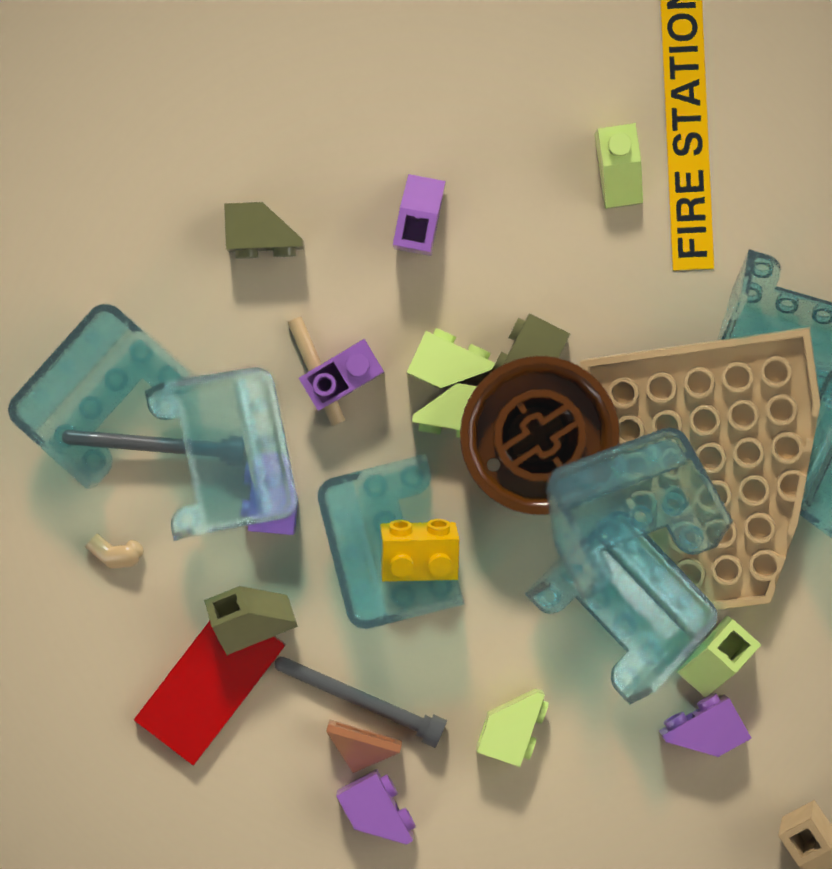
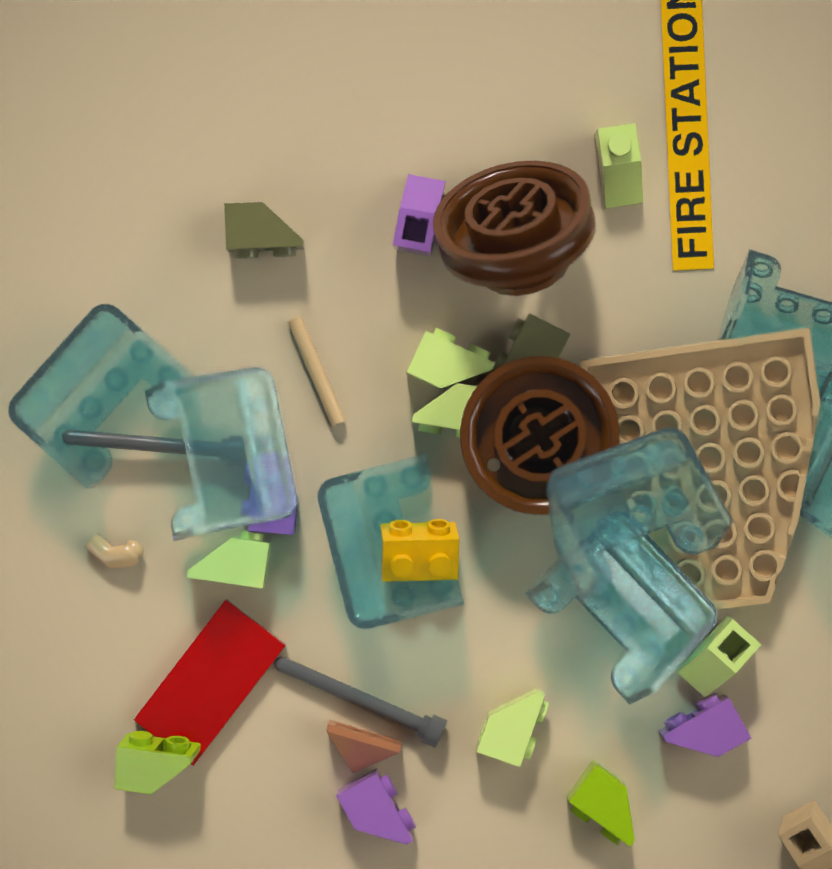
olive slope [204,586,298,655] -> none
medium lavender slope [299,339,385,411] -> none
none -> lime slope [114,731,201,794]
none -> yellowish green slope [187,530,272,589]
none -> reddish brown wheel [433,161,596,296]
none -> lime slope [566,760,635,847]

